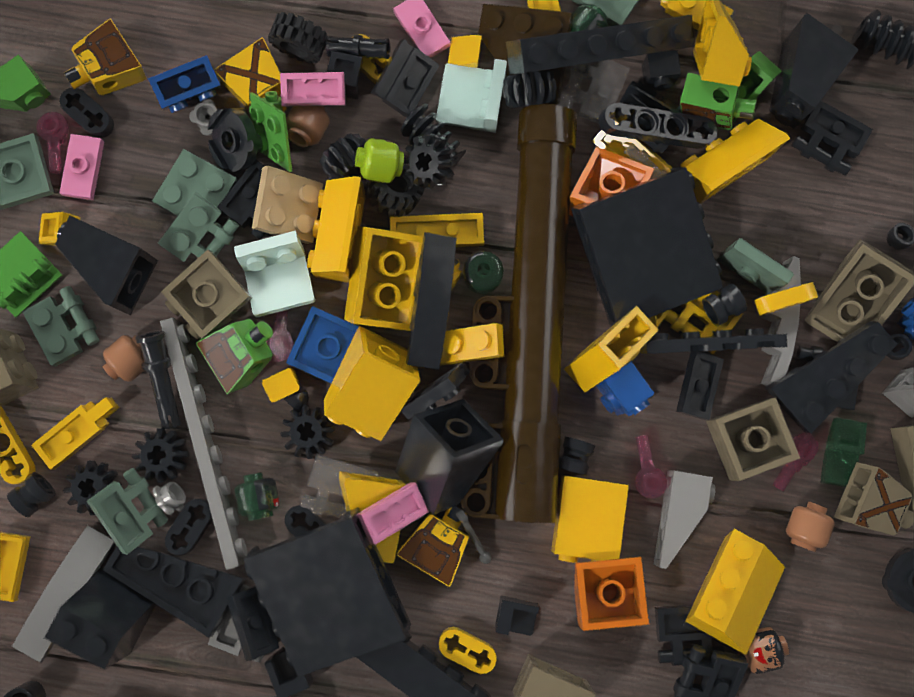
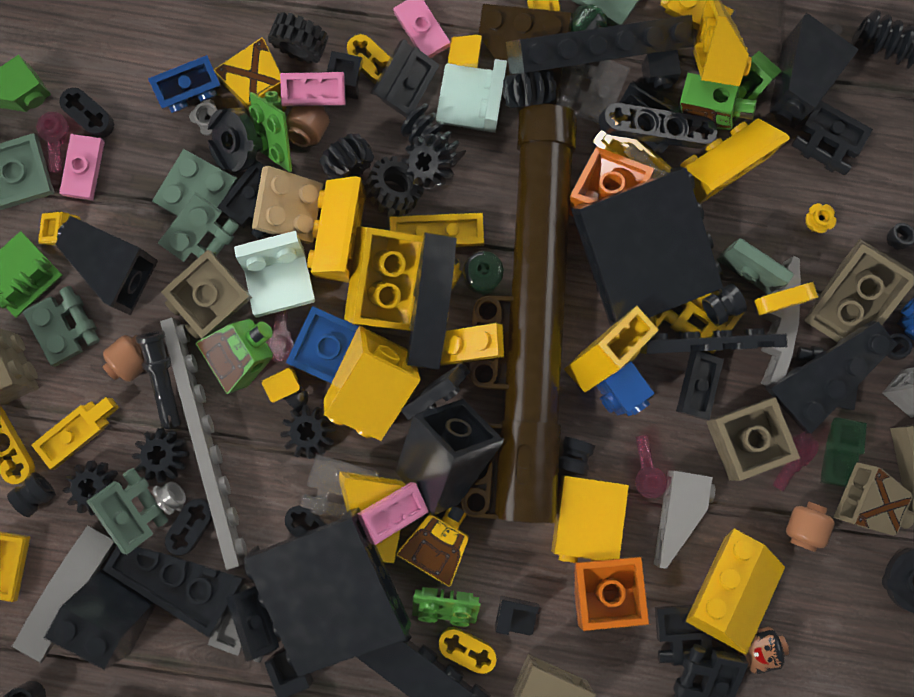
torso [64,19,147,95] -> none
clear green head [234,472,280,521] -> none
black pin [326,35,391,59] -> none
lime head [355,138,404,183] -> none
dark grey hinge [456,509,492,564] -> none
none -> bright green hinge [412,587,481,627]
none -> yellow plate [805,203,837,233]

